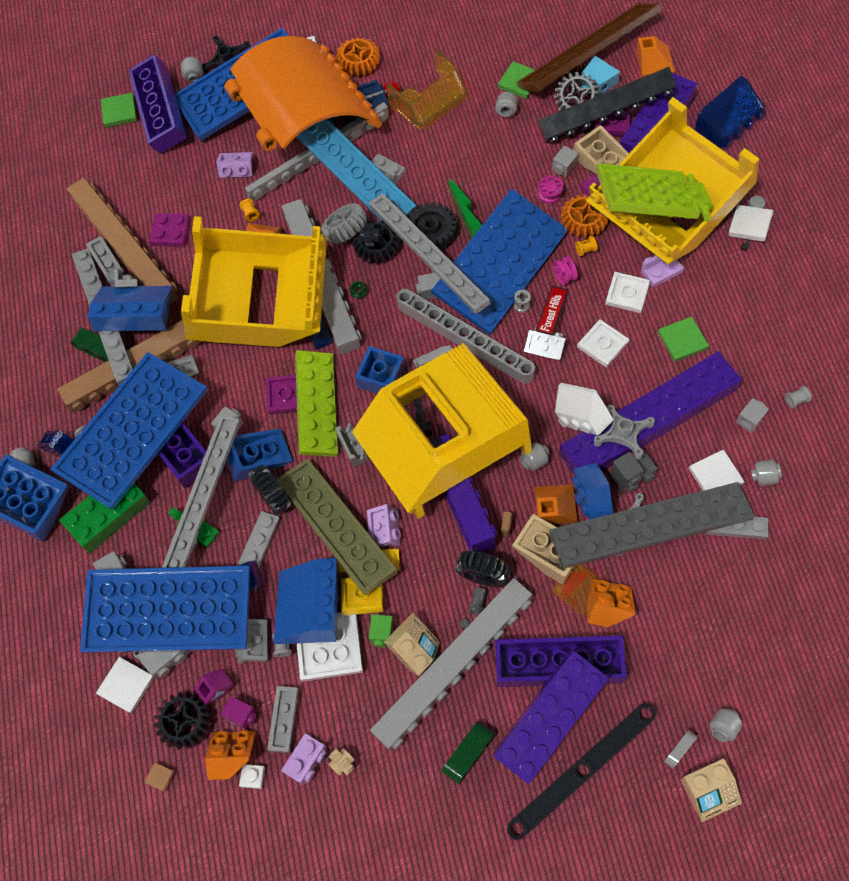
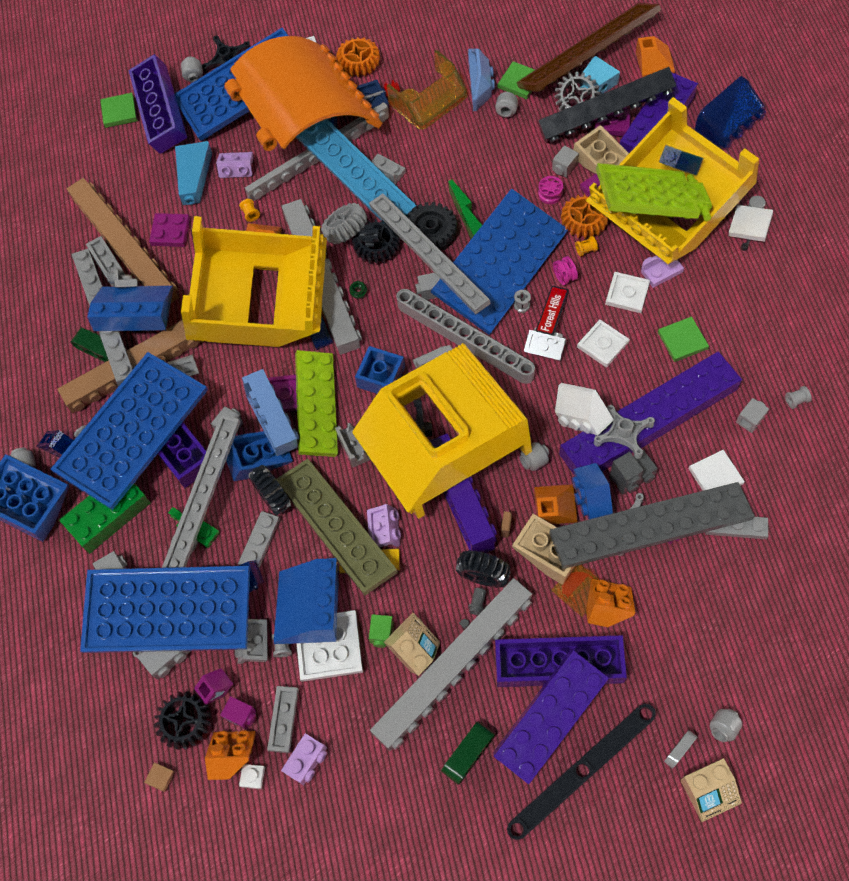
white tile [96,657,154,714] -> none
tan gear [328,748,354,776] -> none
yellow tile [341,578,383,616] -> none
light grey head [751,459,782,487] -> none
none -> dark azure slope [175,141,212,205]
none -> medium blue wedge [242,369,299,456]
none -> medium blue wedge [468,49,495,111]
none -> slope [659,145,704,175]

